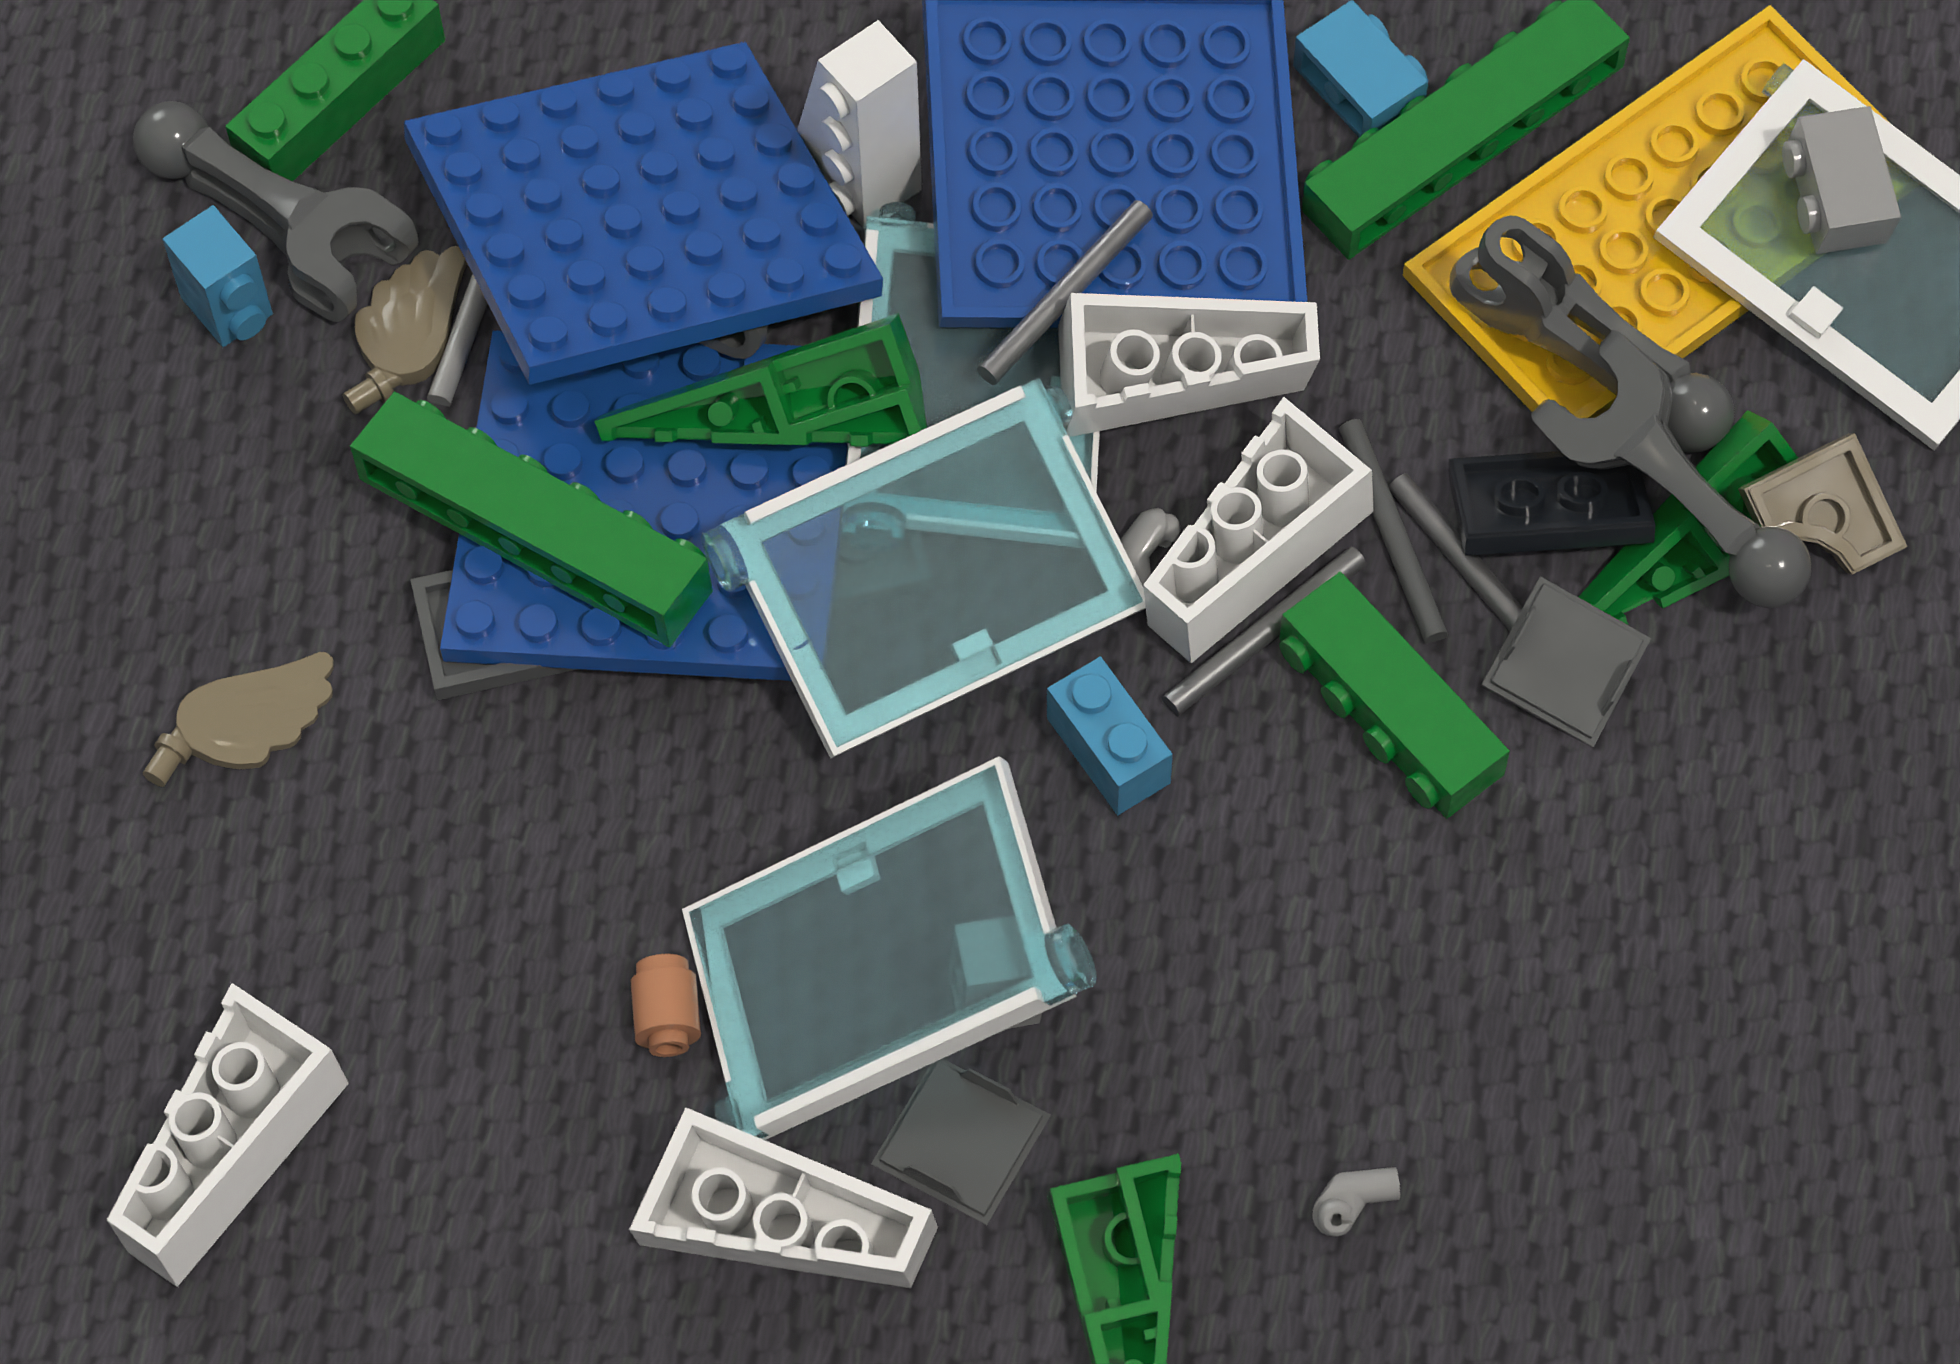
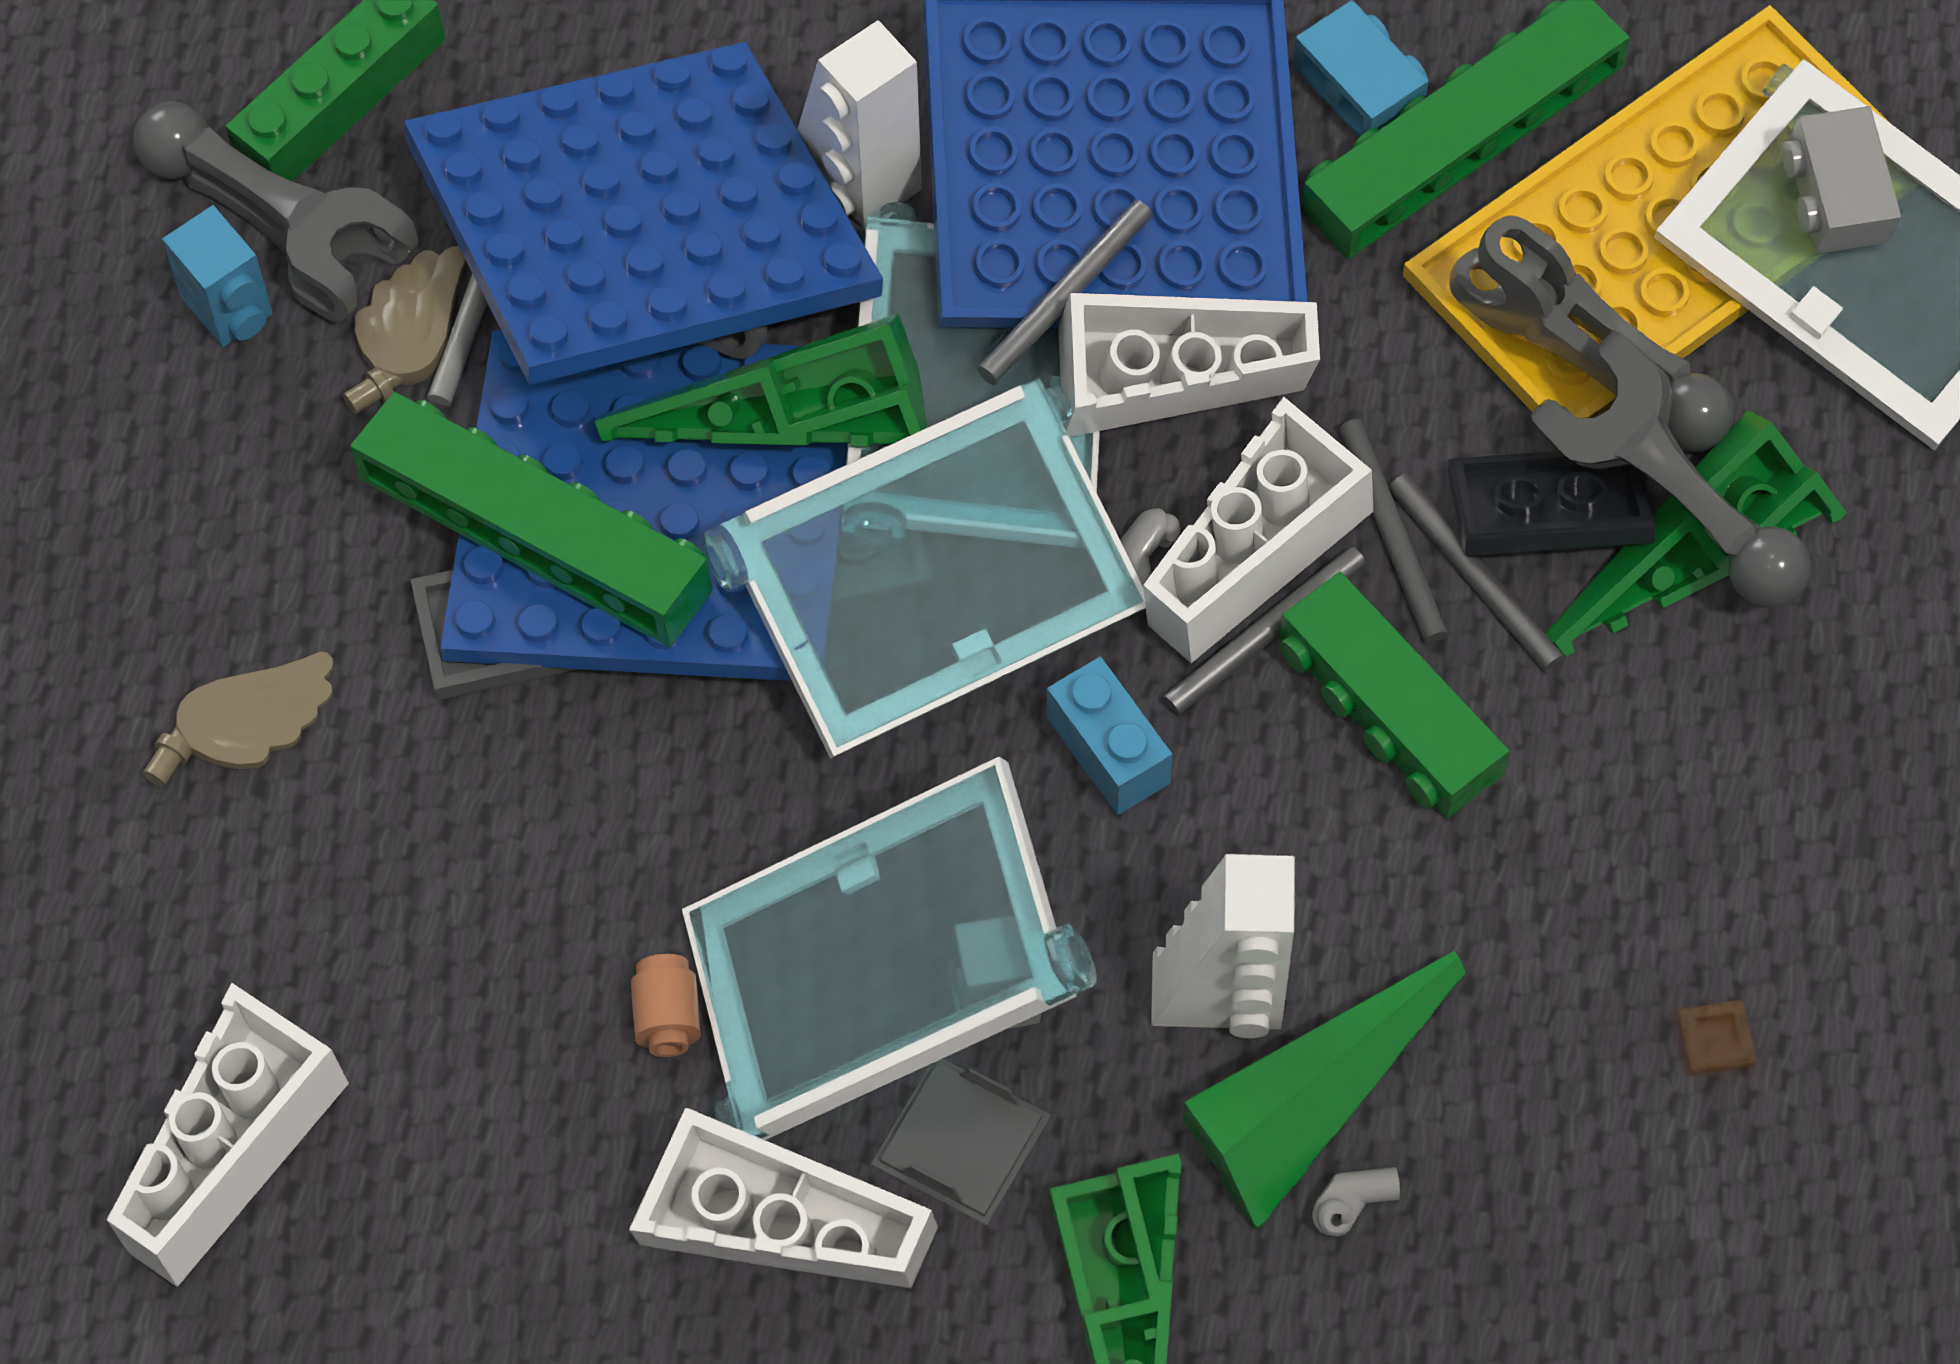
dark grey piece [1481,576,1651,747] -> none
dark tan tile [1738,433,1907,575] -> none
none -> white wedge [1151,854,1294,1038]
none -> green wedge [1183,951,1466,1230]
none -> clear orange tile [1676,1000,1757,1076]

